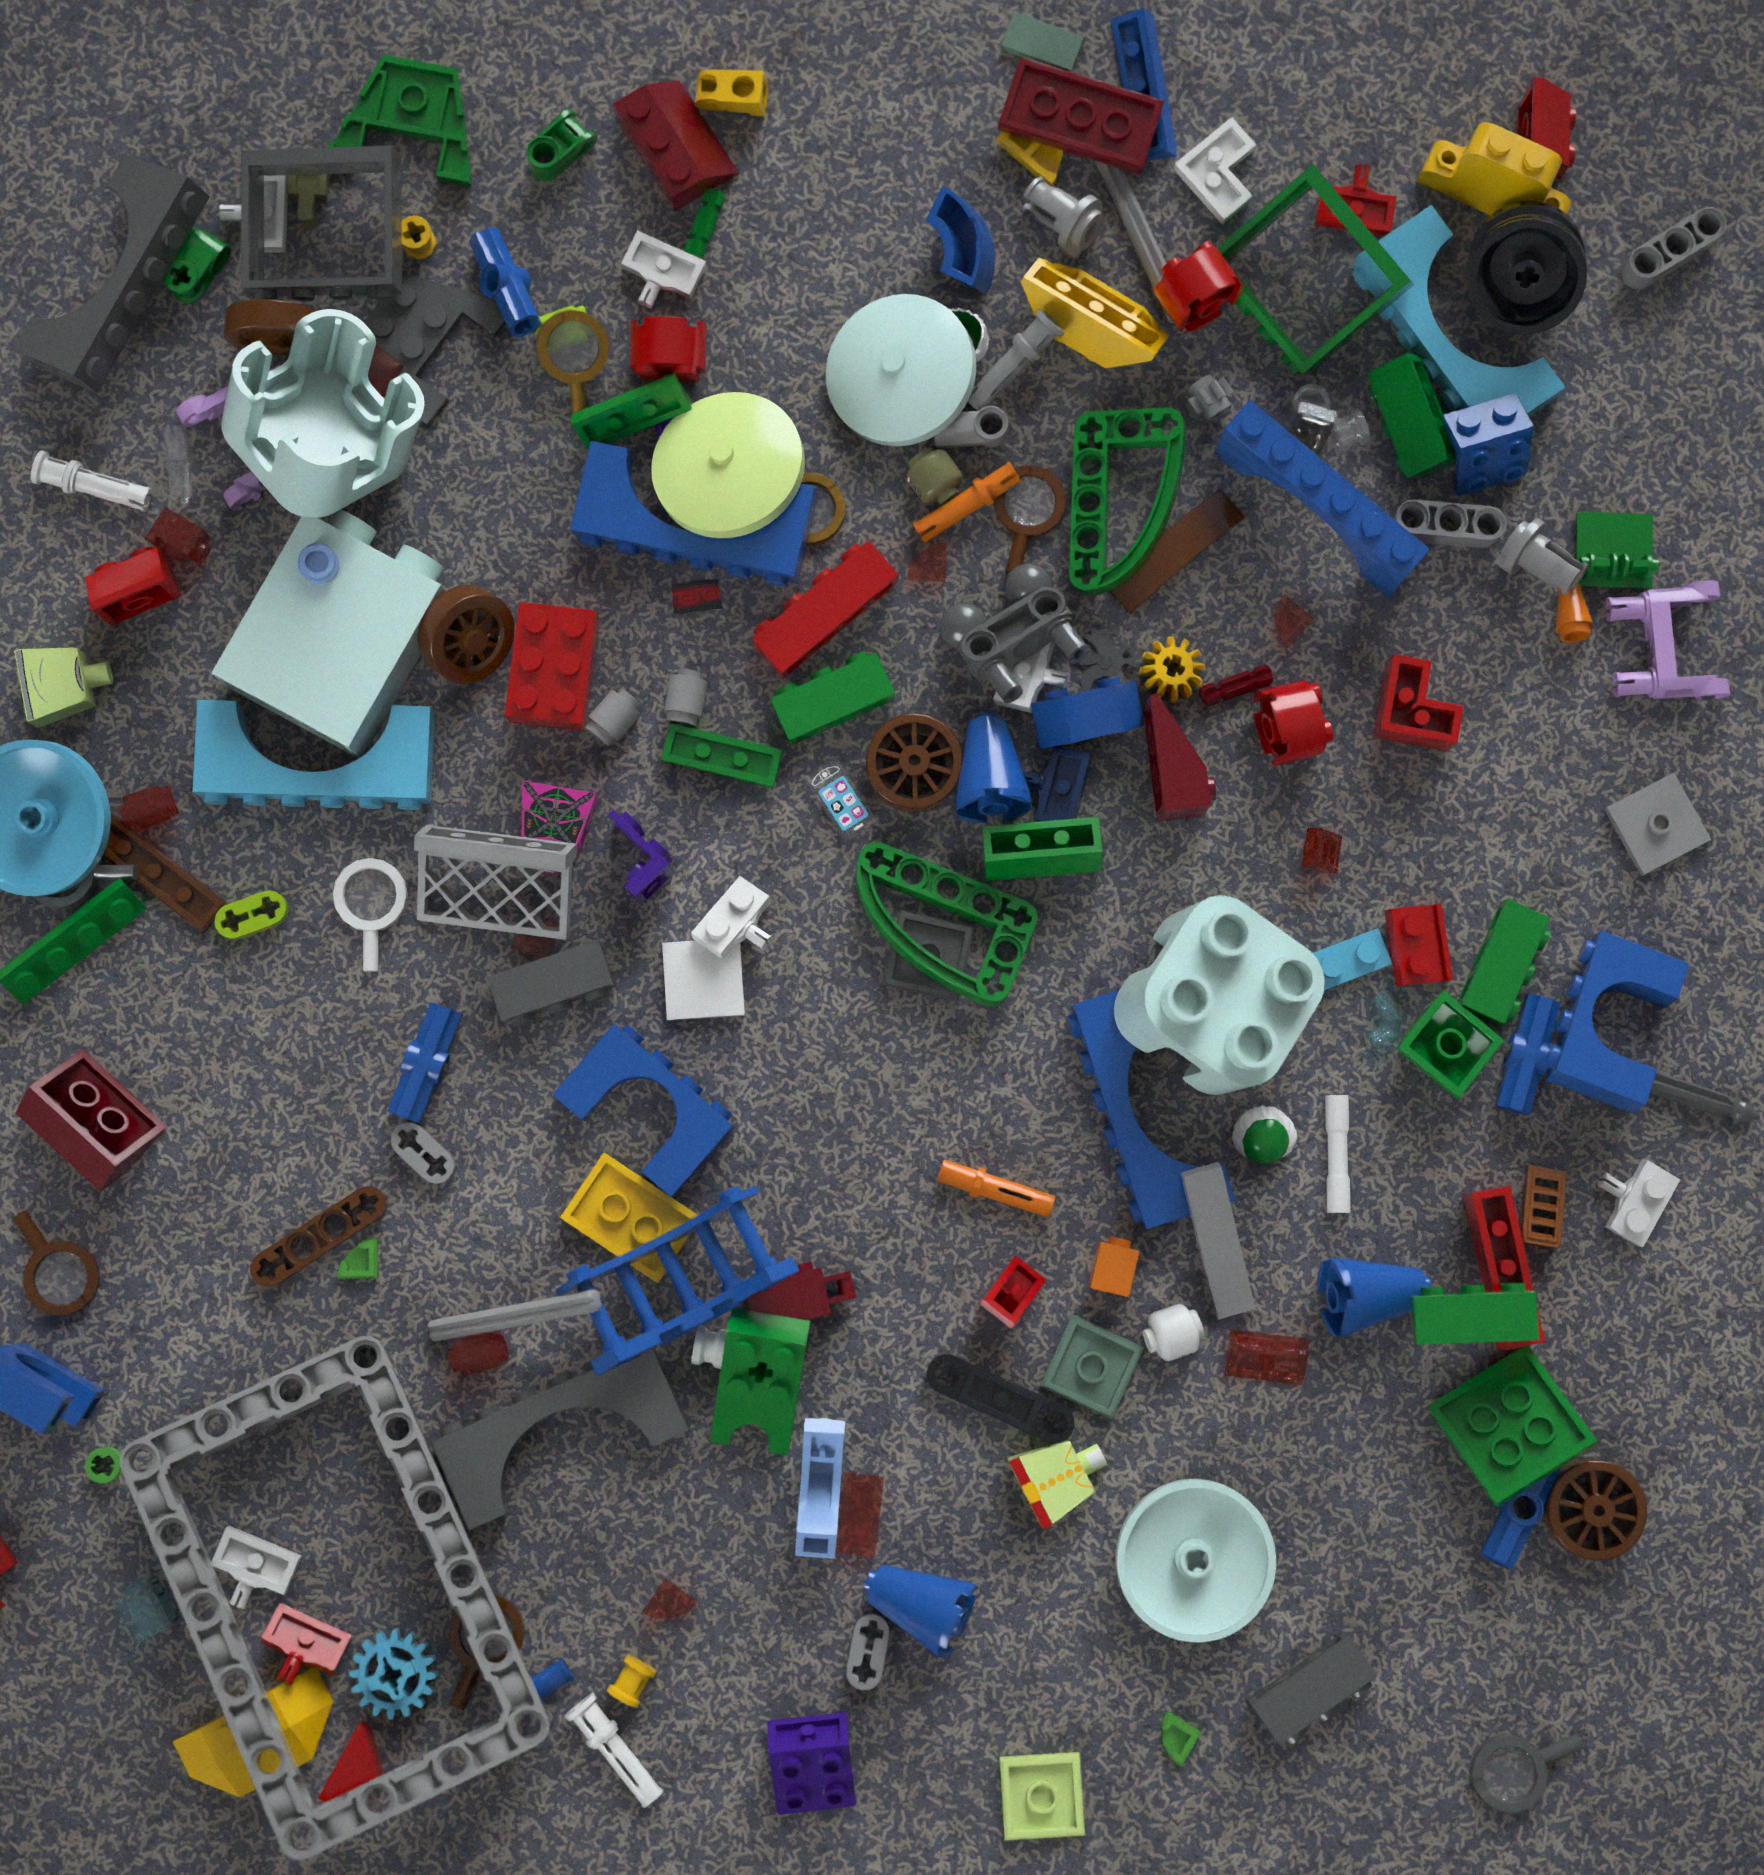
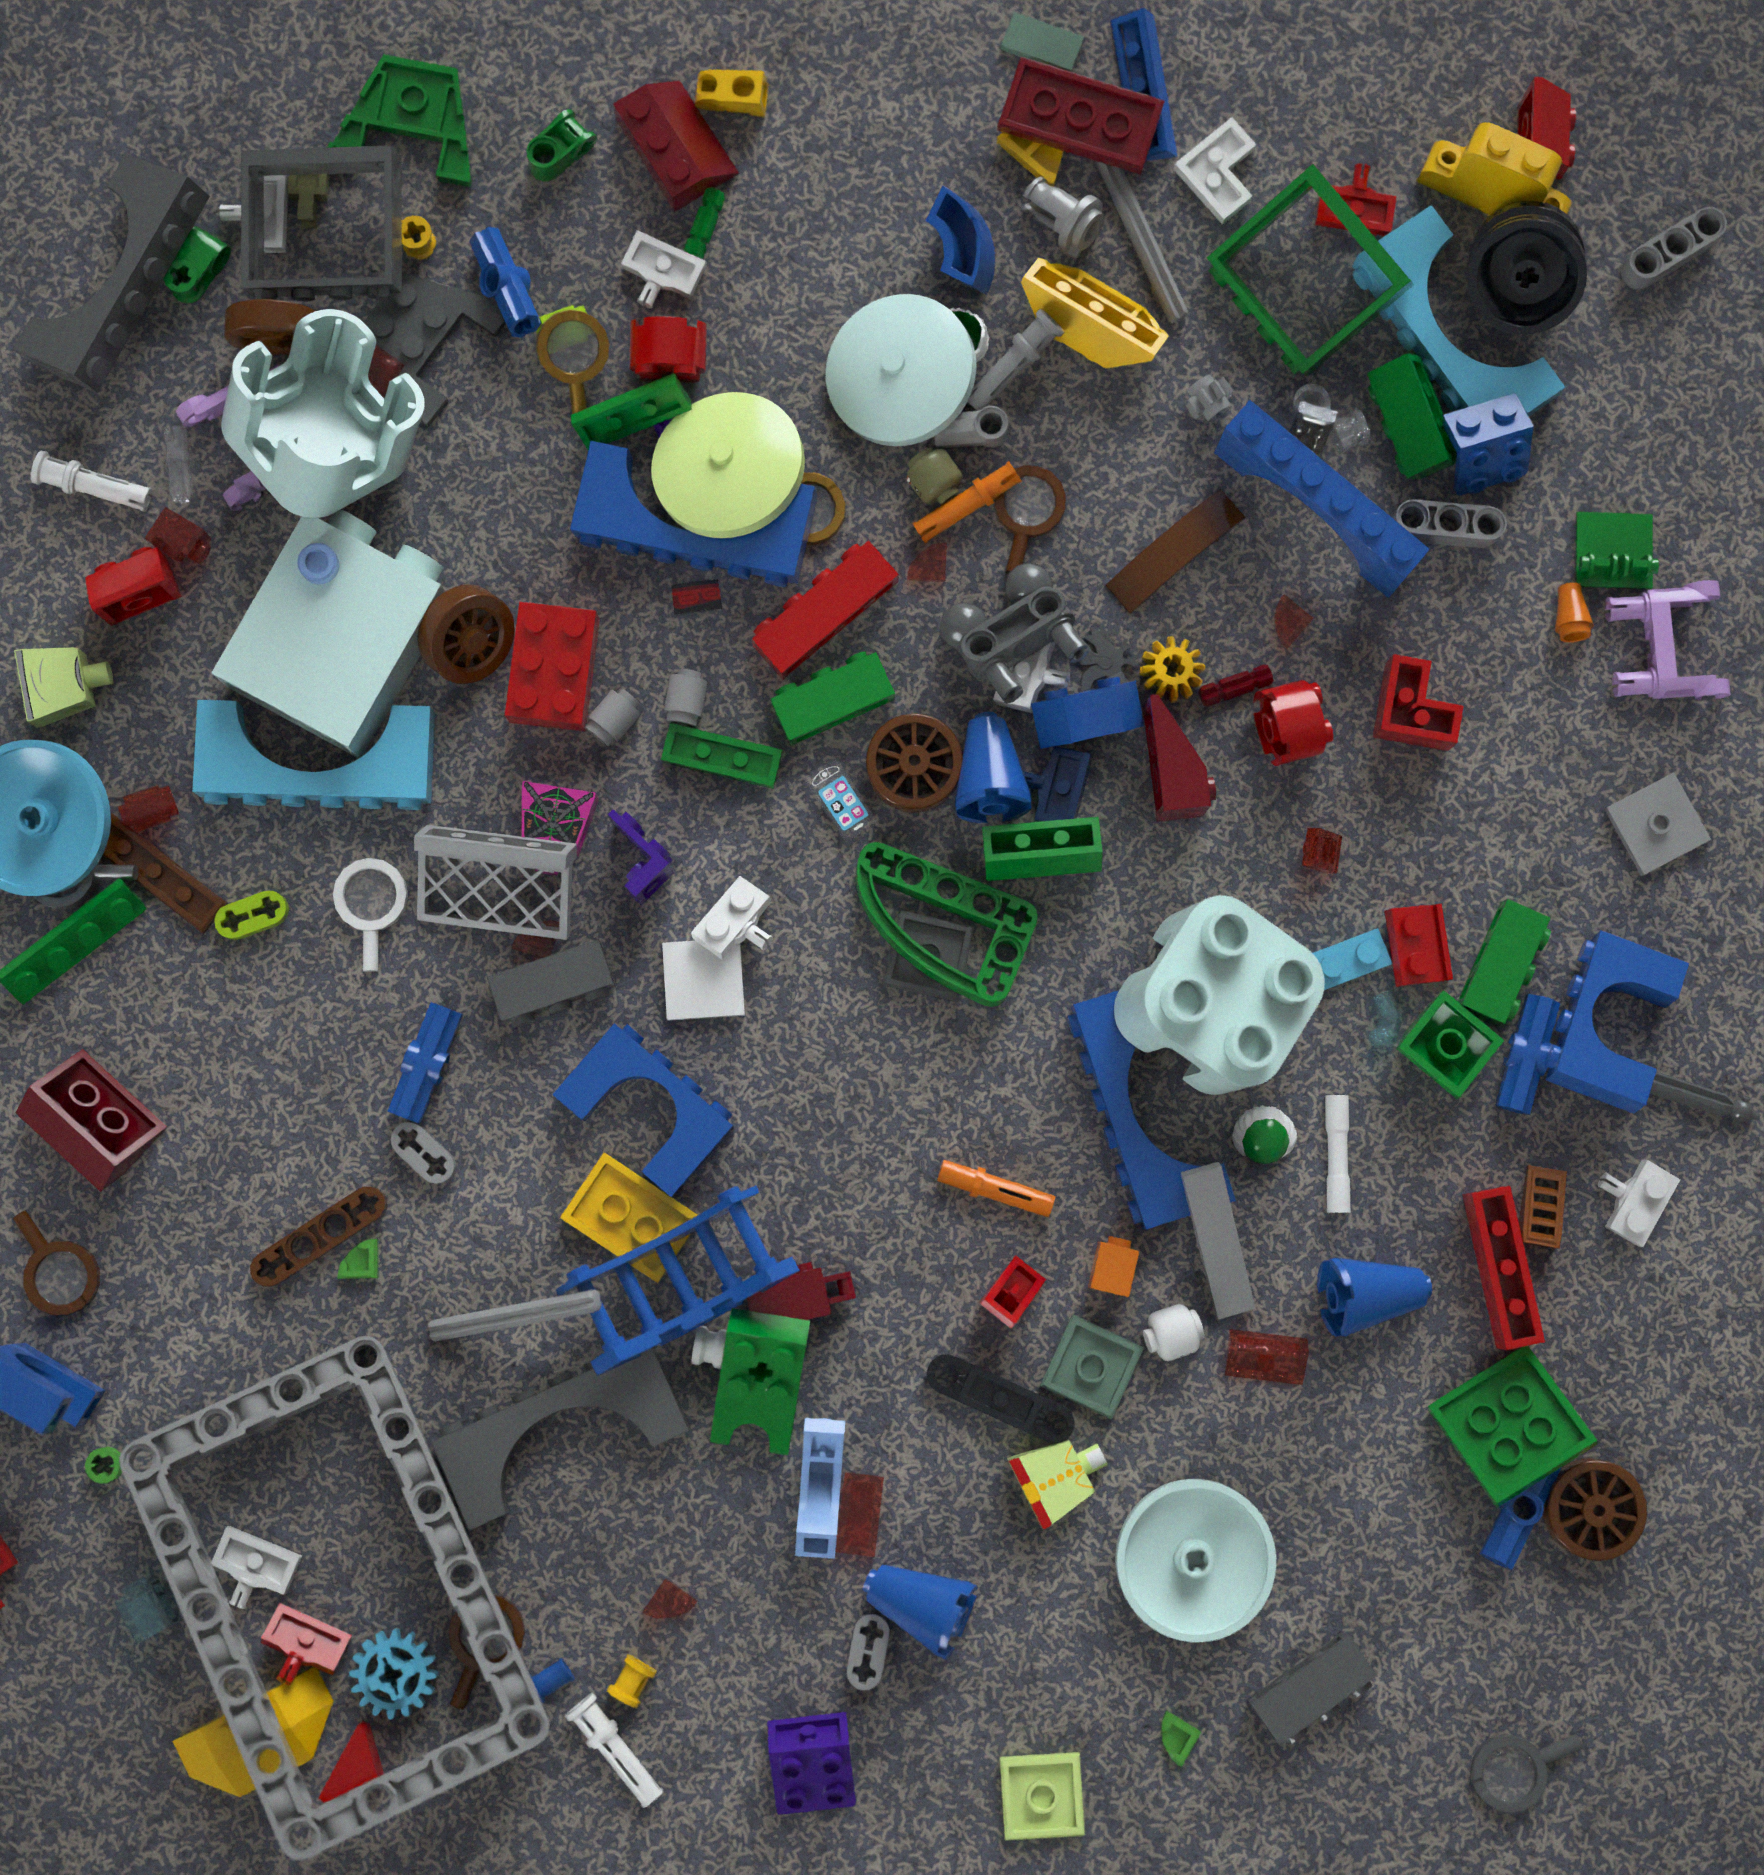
clear red brick [448,1330,509,1378] -> none
green beam [1069,408,1187,596] -> none
red brick [1153,241,1244,333] -> none
green brick [1410,1283,1539,1345] -> none
light grey piece [1495,518,1588,596] -> none

